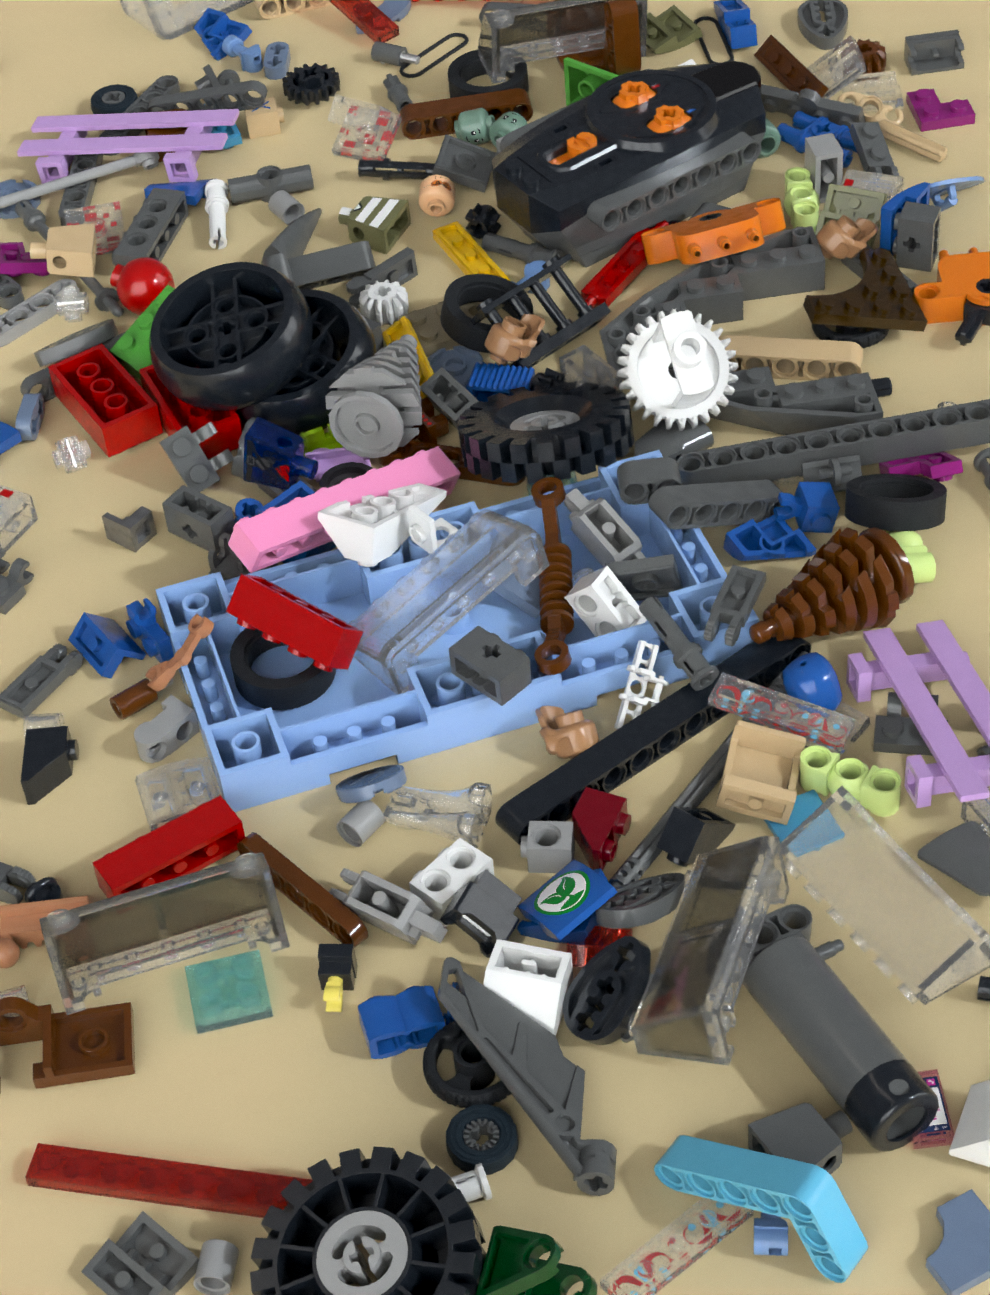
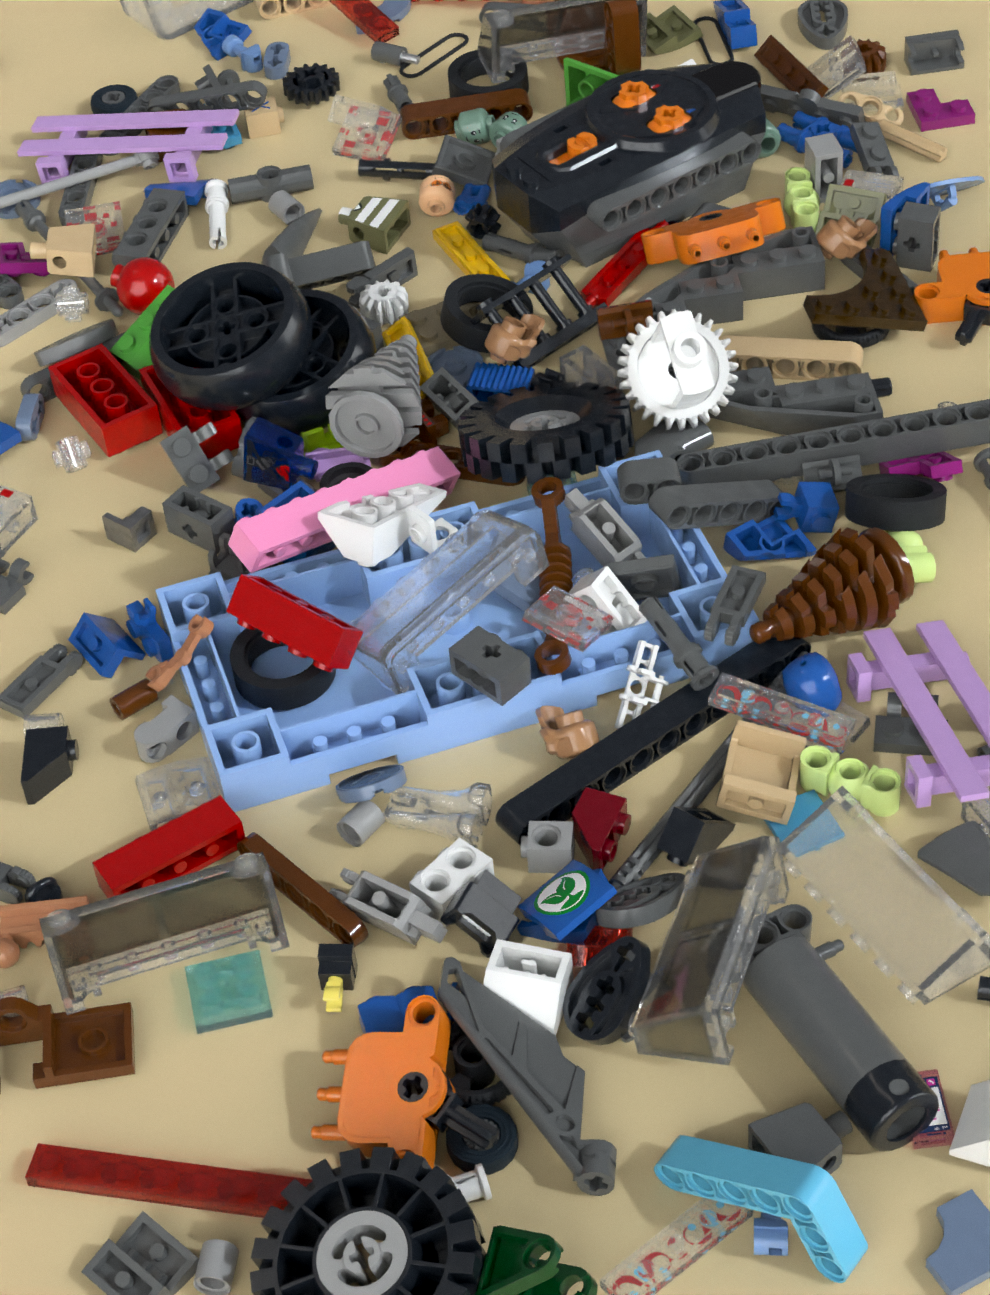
none -> orange piece [311,995,499,1169]
none -> blue piece [453,183,491,215]
none -> clear tile [522,586,614,652]
none -> reddish brown hips [596,300,653,340]

